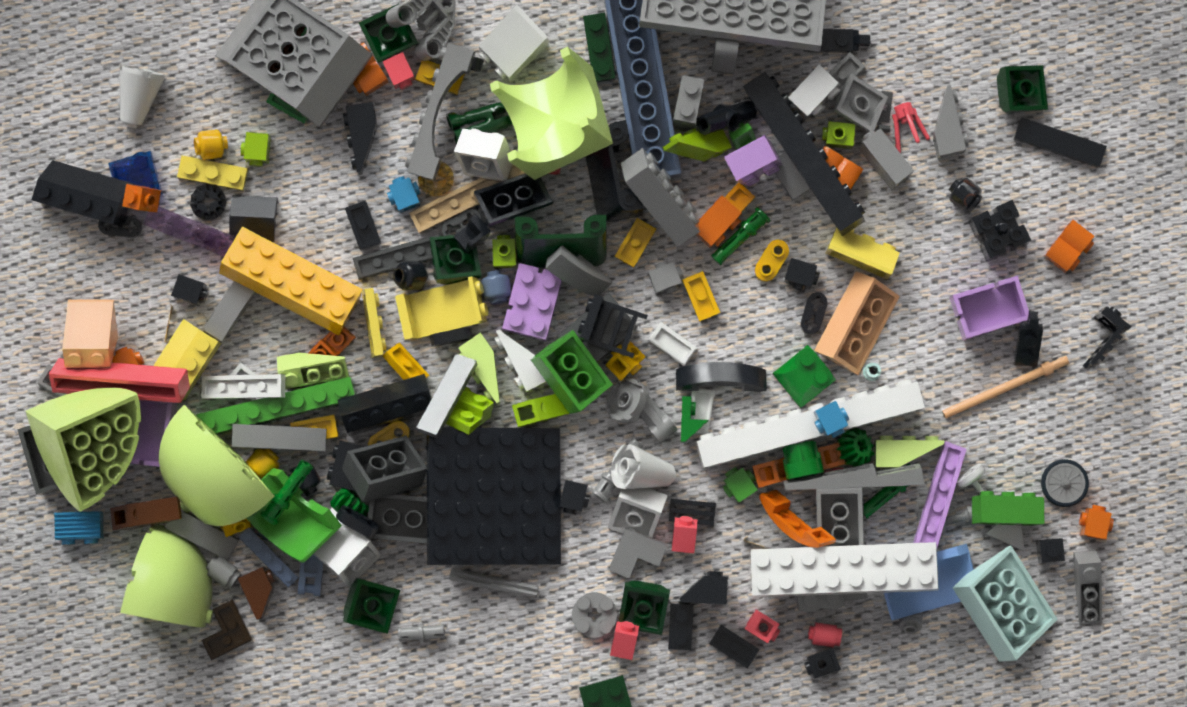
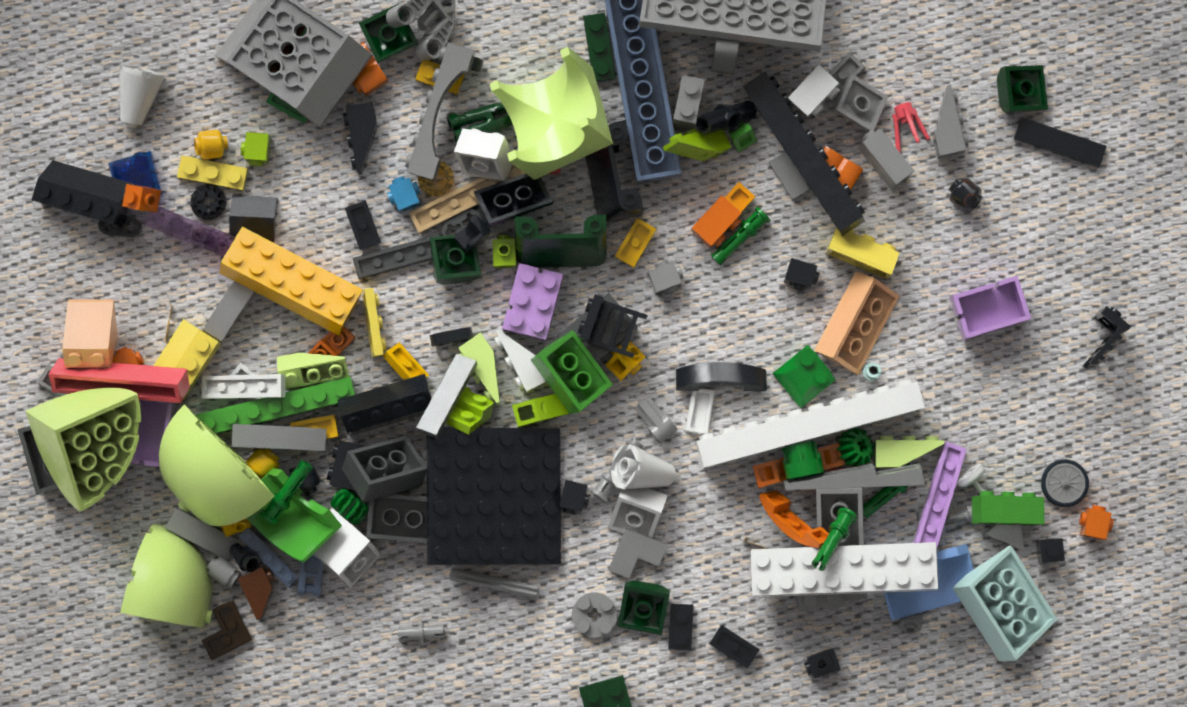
dark azure brick [54,511,104,545] -> none
reddish brown slope [110,496,182,530] -> none
black brick [171,274,209,306] -> none
black beam [336,505,379,538] -> none
dark green slope [343,578,400,634] -> none
yellow plate [368,421,410,446] -> none
coral brick [382,52,415,90] -> none
black head [393,261,428,291] -> none
light yellow panel [395,277,489,341] -> none
white slope [479,5,549,81] -> none
sand blue head [481,270,512,305] -> none
light grey slope [546,245,613,296] -> none
light grey plate [607,377,649,423] -> none
coral brick [610,621,639,660] -> none
light grey brick [621,148,700,247] -> none
white tile [648,322,697,366] -> none
black tile [669,499,716,526] -> none
coral brick [672,516,697,554] -> none
black slope [678,571,728,604] -> none
green slope [681,396,709,443] -> none
yellow plate [682,271,720,322] -> none
bright green brick [722,467,757,503] -> none
lavender piece [724,135,783,187] -> none
coral brick [744,609,781,643] -> none
yellow plate [755,240,789,282] -> none
black beam [800,292,827,335] -> none
black hinge [808,29,870,53] -> none
coral brick [808,622,842,648] -> none
dark azure brick [814,401,849,438] -> none
lime brick [821,121,855,149] -> none
dark grey piece [877,91,893,132] -> none
light nougat bar [942,356,1070,419] -> none
black brick [968,200,1031,262] -> none
black hinge [1014,311,1043,366] -> none
orange brick [1044,220,1094,273] -> none
light grey slope [1073,550,1102,625] -> none
none -> black cone [229,543,260,572]
none -> green pin [812,508,857,571]

